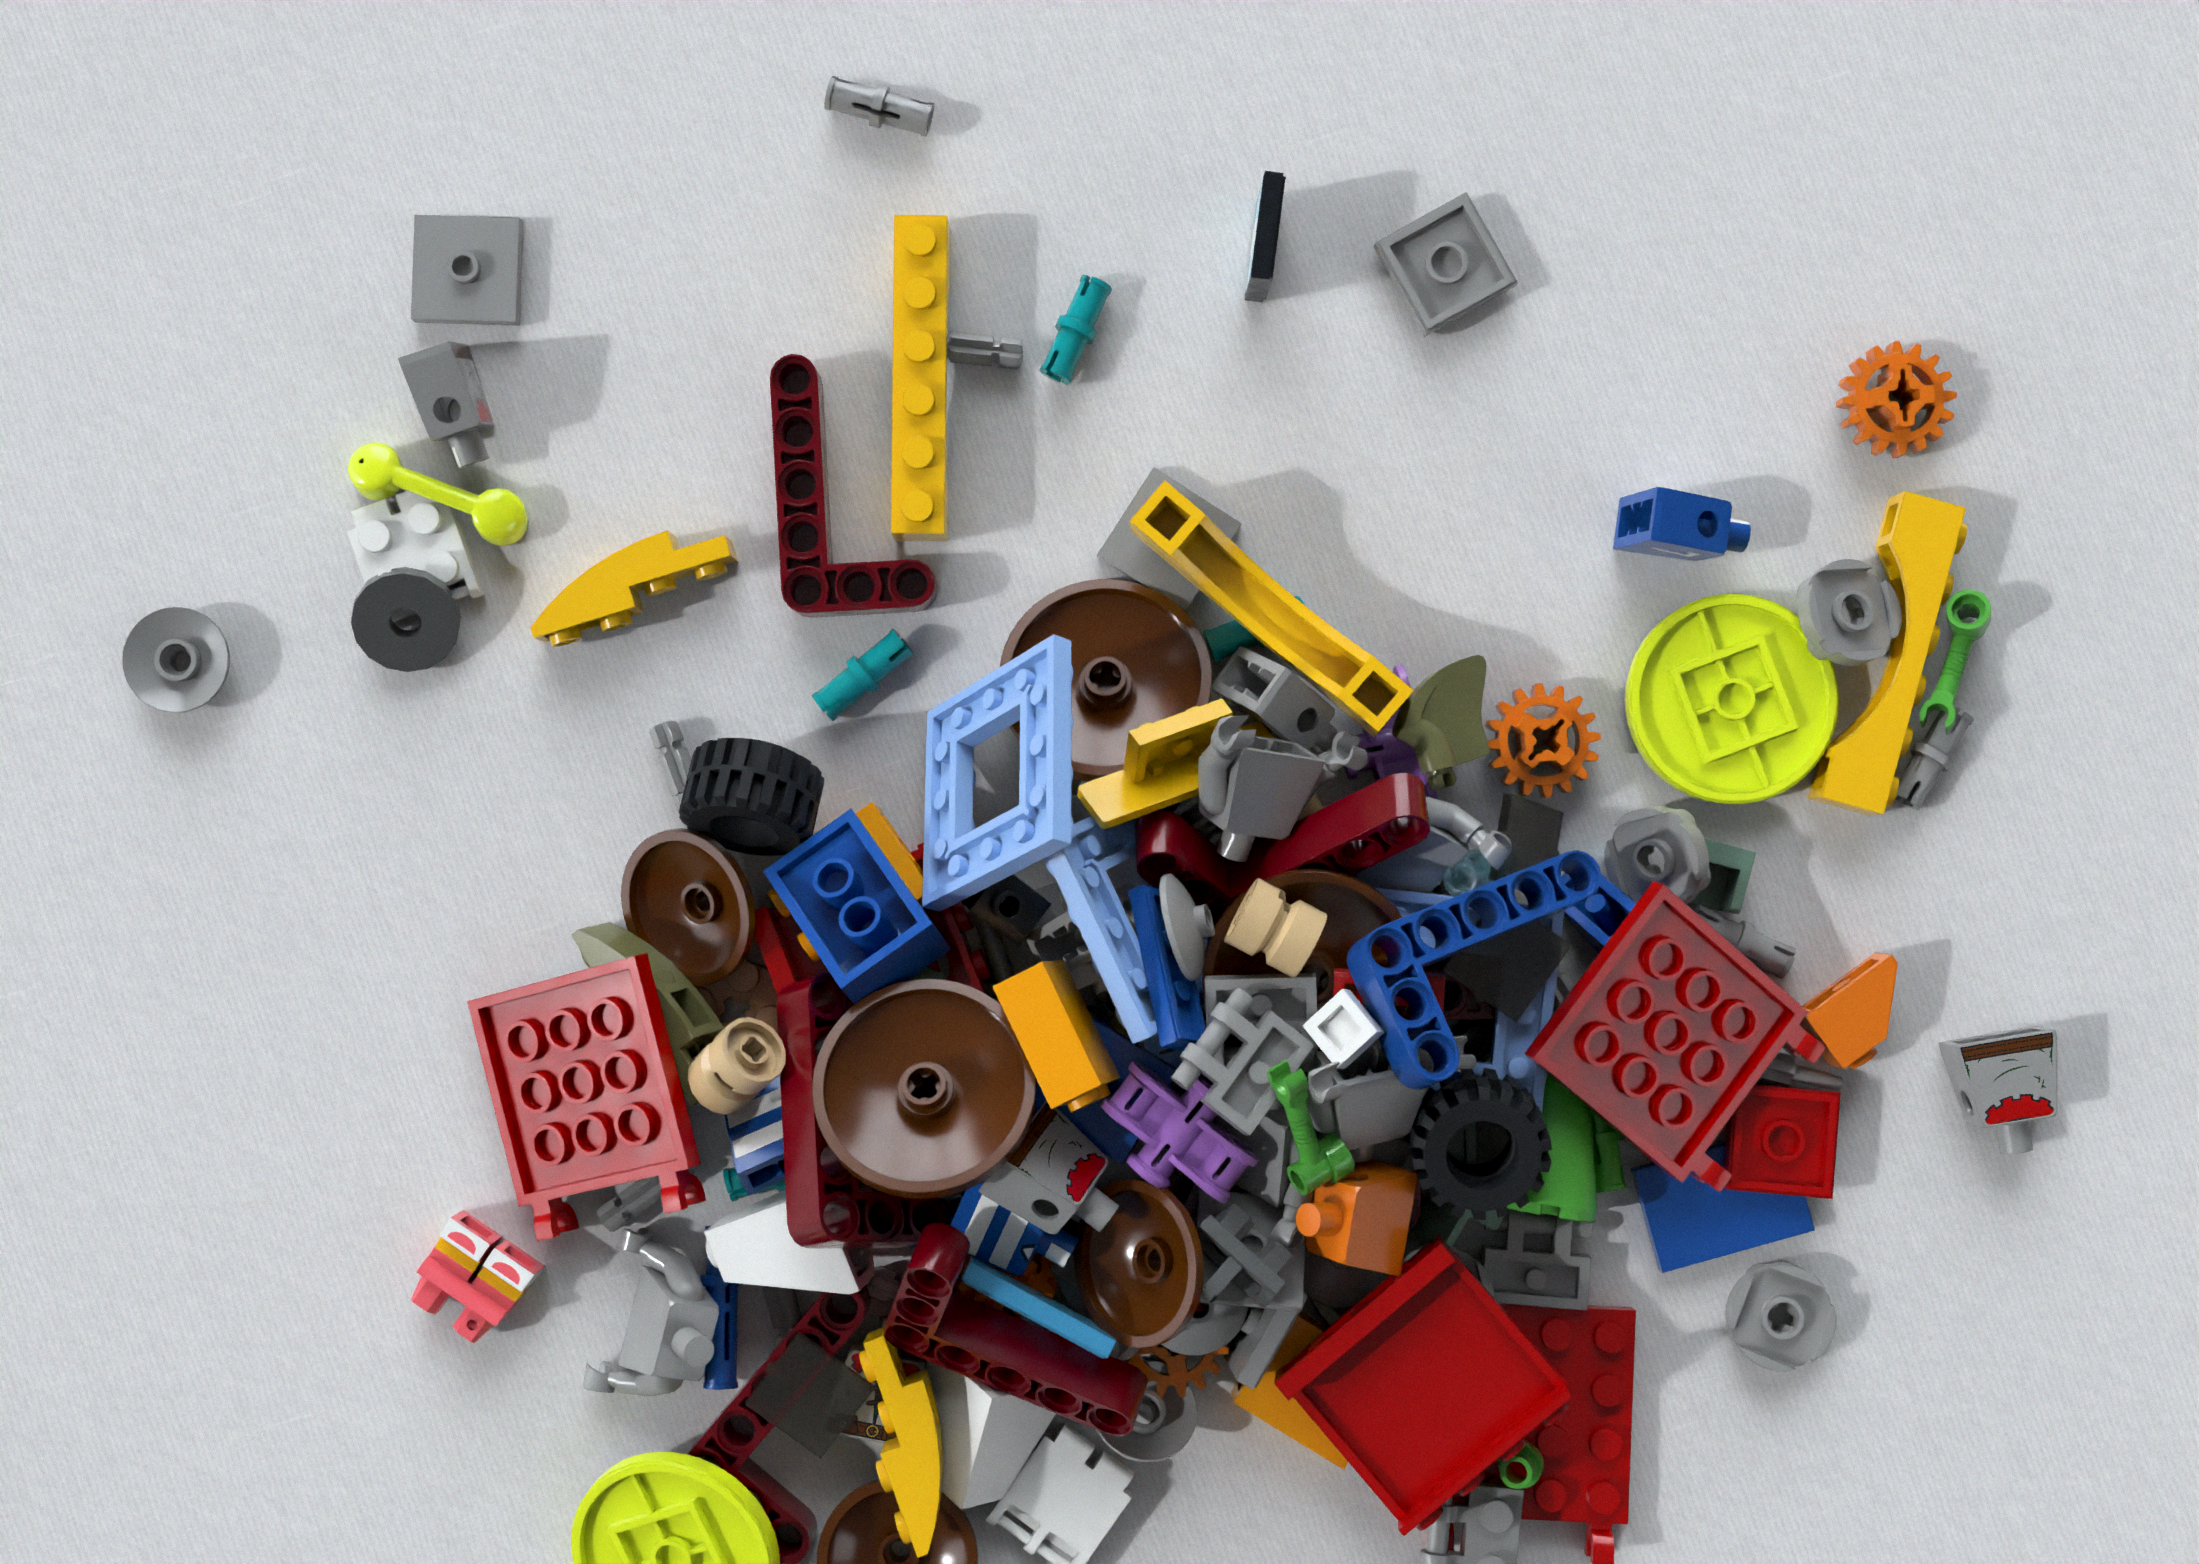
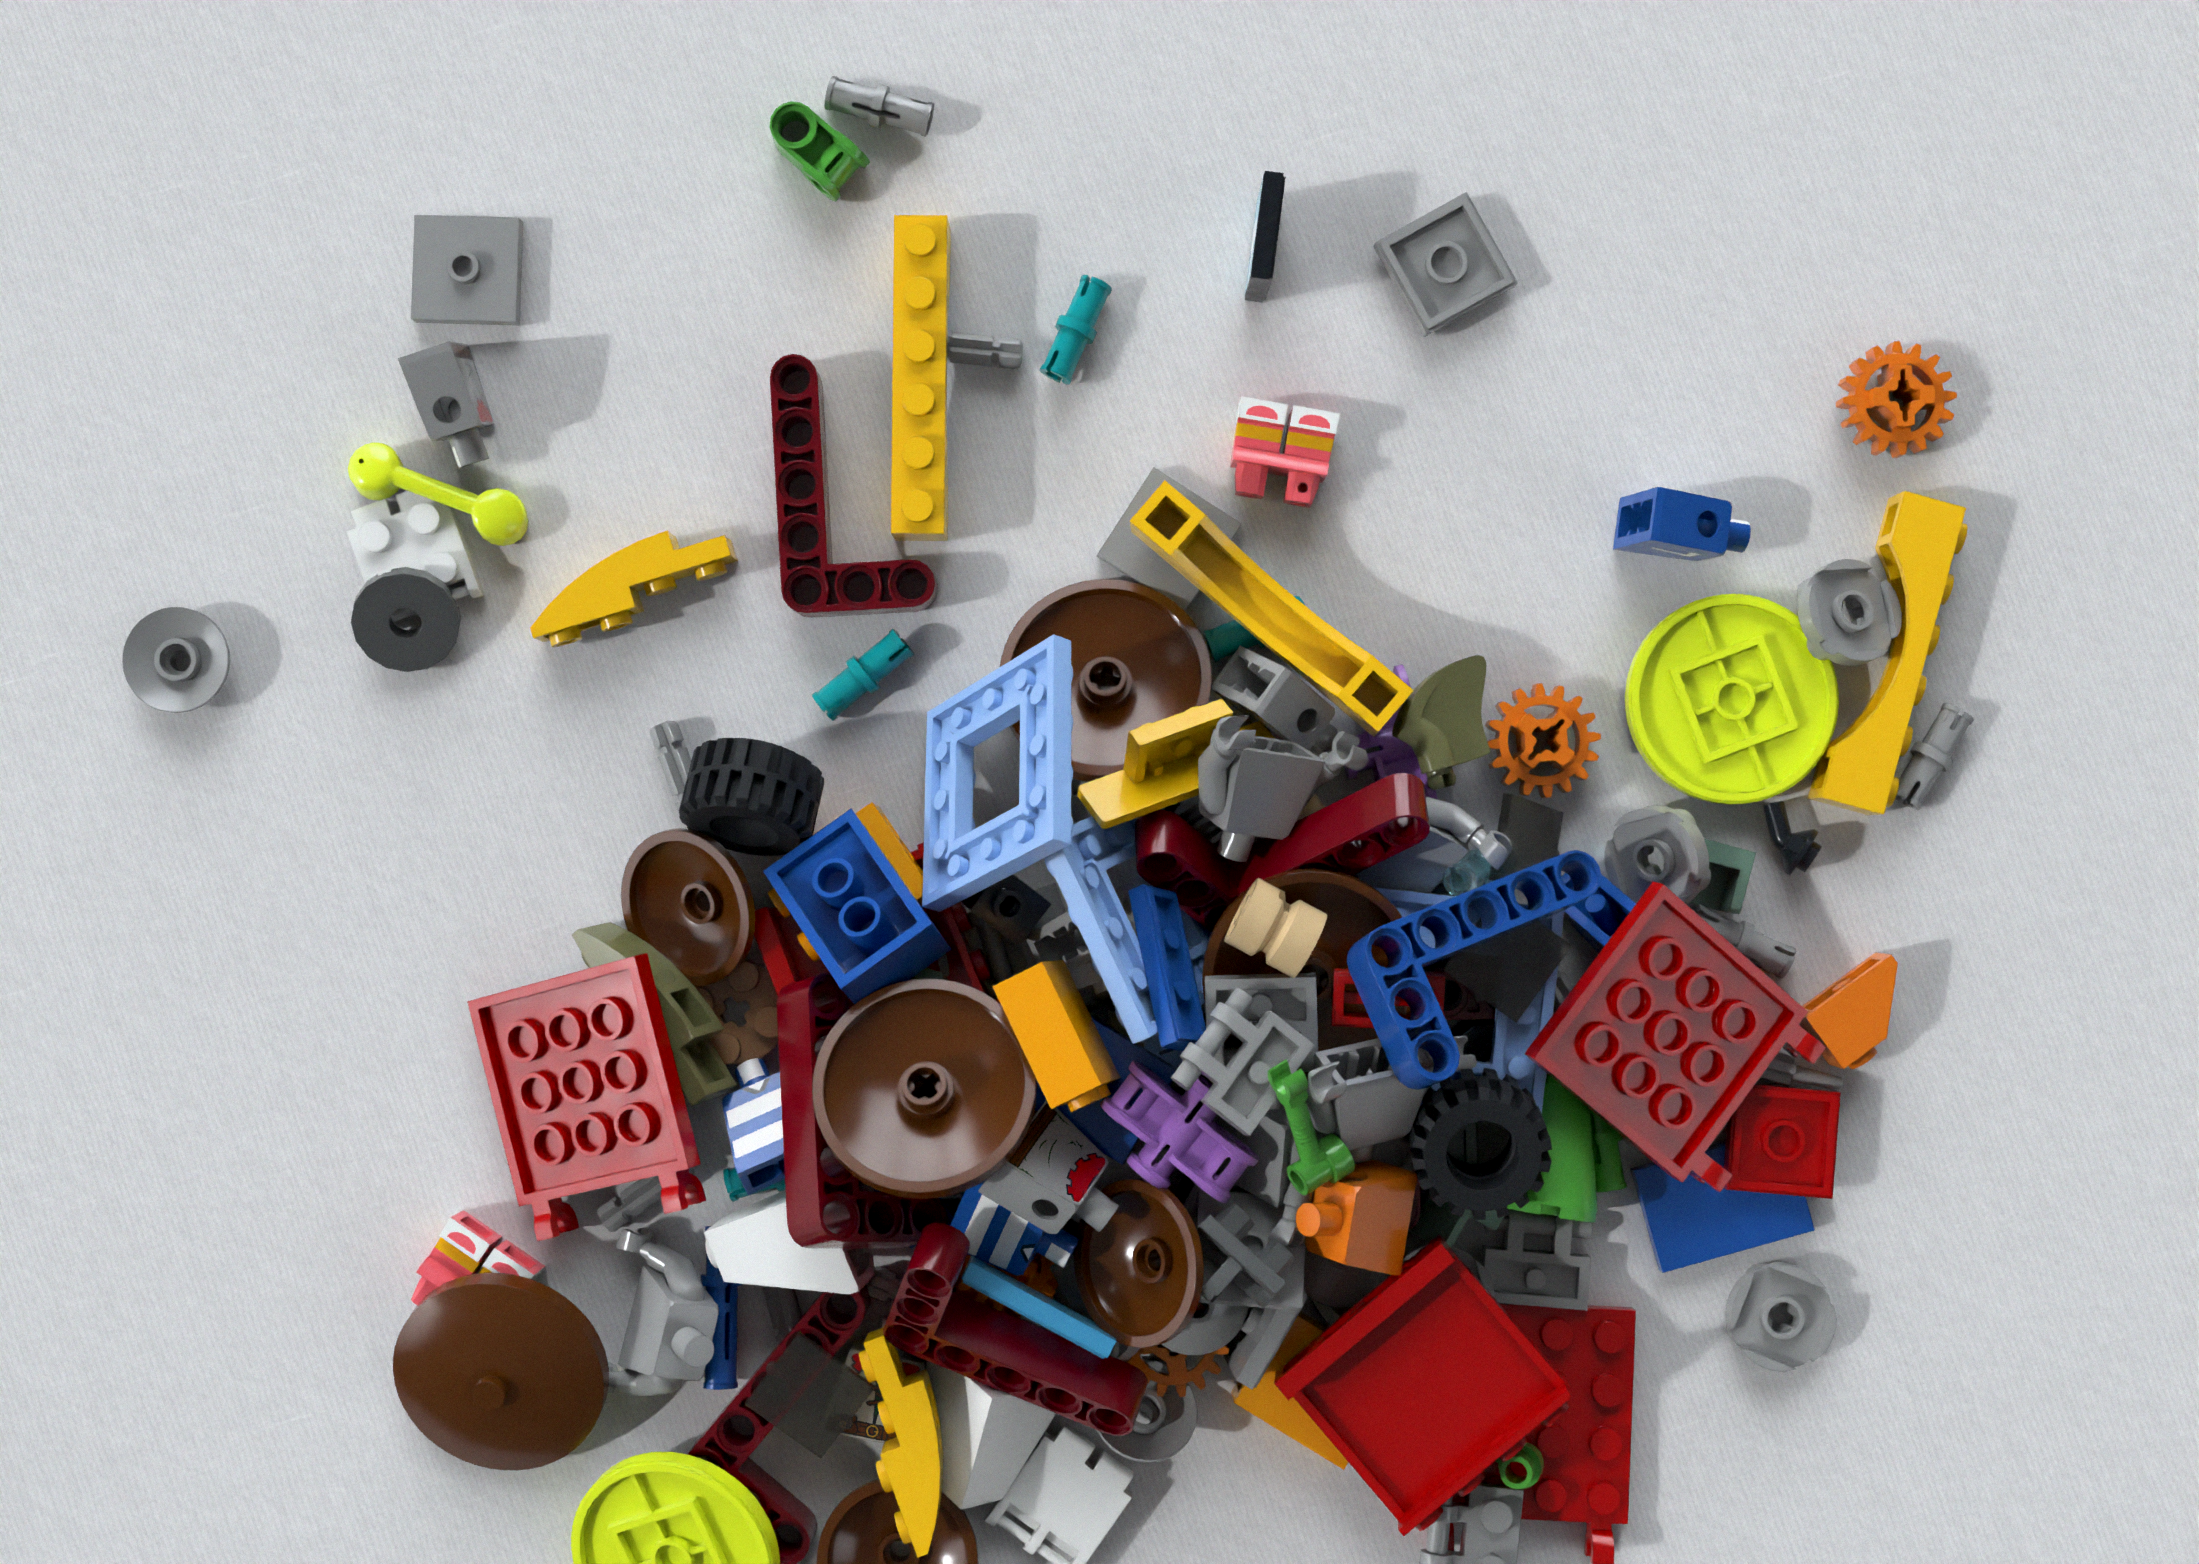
tan wheel [688,1017,786,1115] -> none
light grey dish [1159,873,1215,982] -> none
white tile [1302,989,1385,1069] -> none
bright green brick [1919,589,1991,734] -> none
light grey torso [1939,1026,2057,1154] -> none
none -> reddish brown dish [393,1273,609,1471]
none -> bright green piece [770,101,870,202]
none -> coral hips [1230,396,1340,508]
none -> black plate [1763,801,1822,875]

